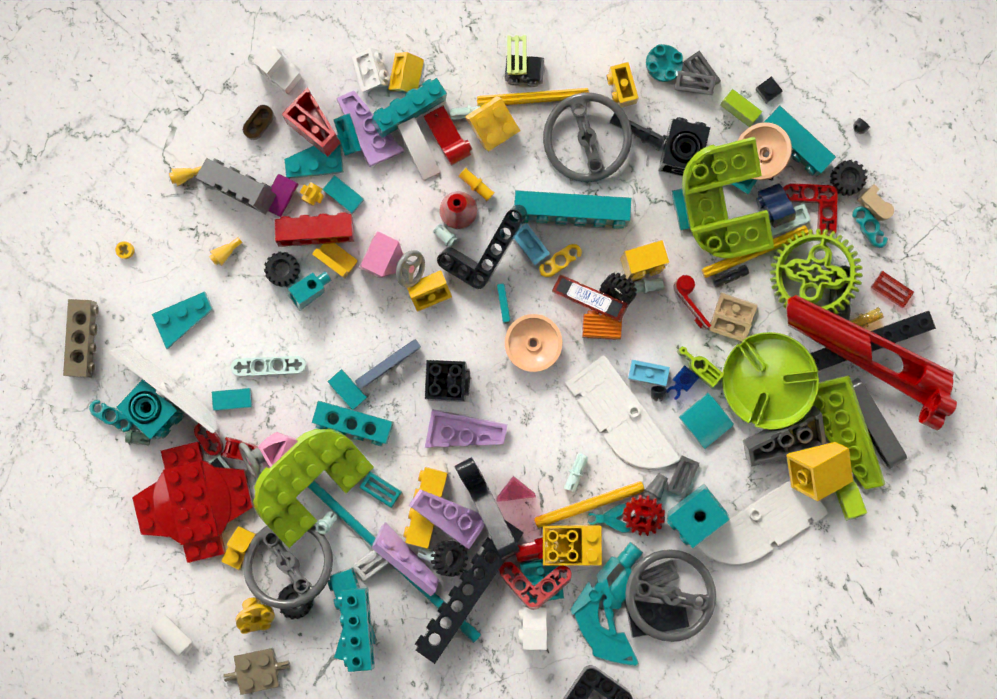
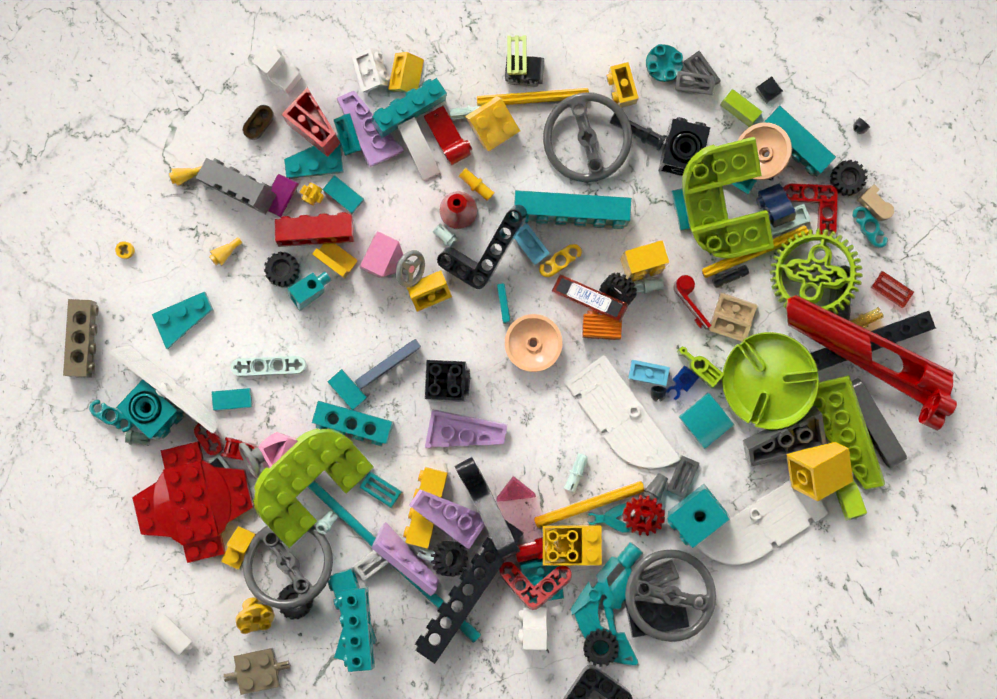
none -> black tyre [583,628,619,667]

